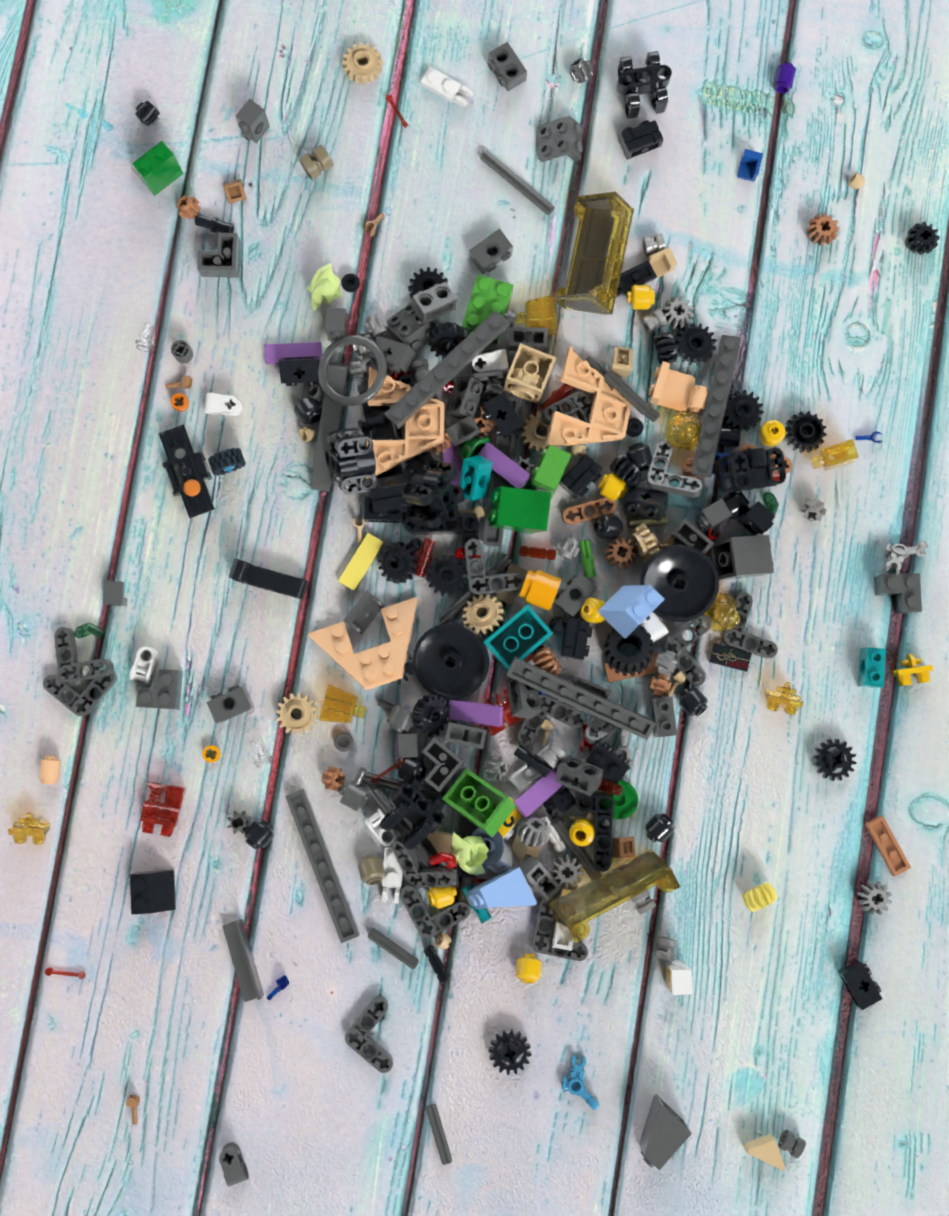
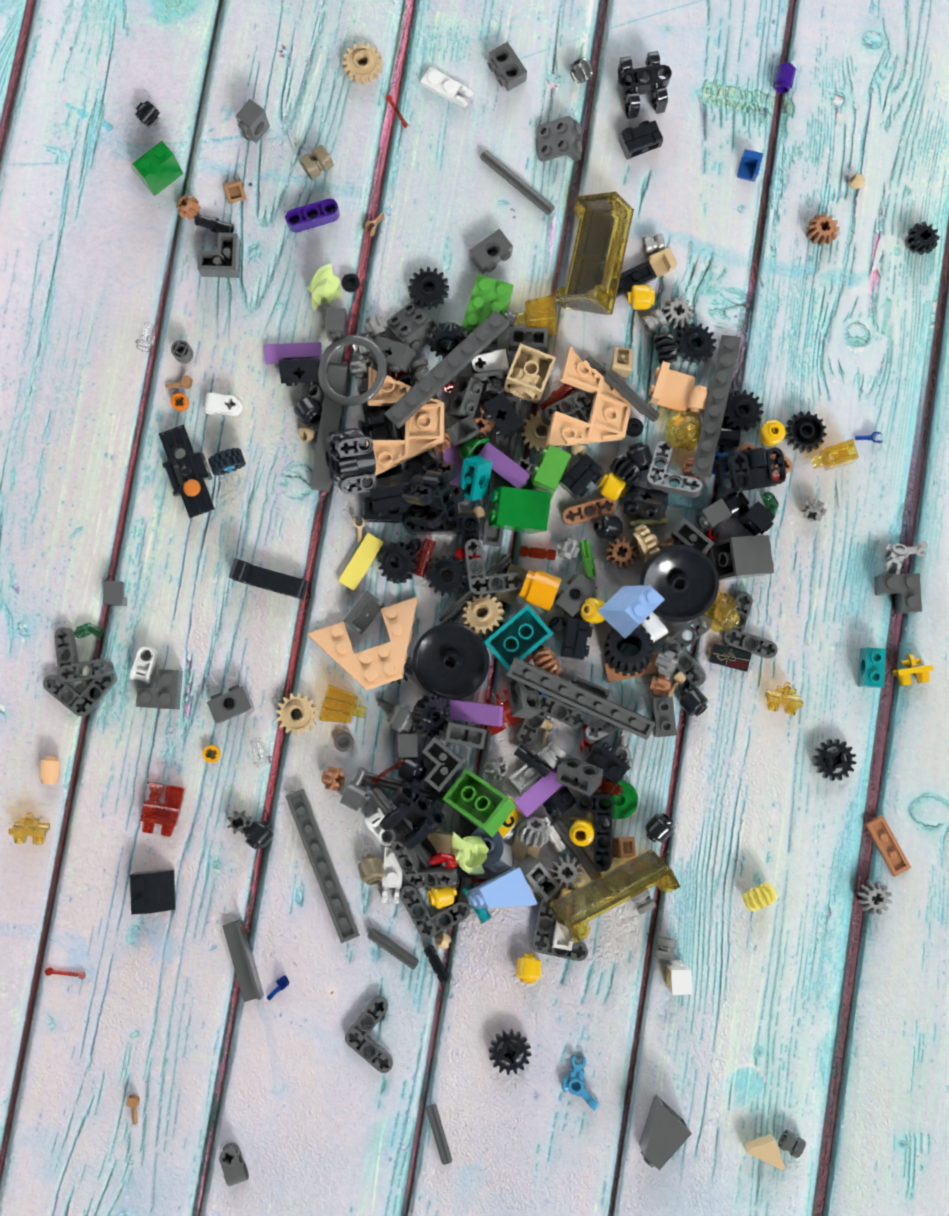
dark grey brick [412,282,457,324] -> none
black brick [837,960,882,1010] -> none
none -> dark purple beam [285,199,340,233]

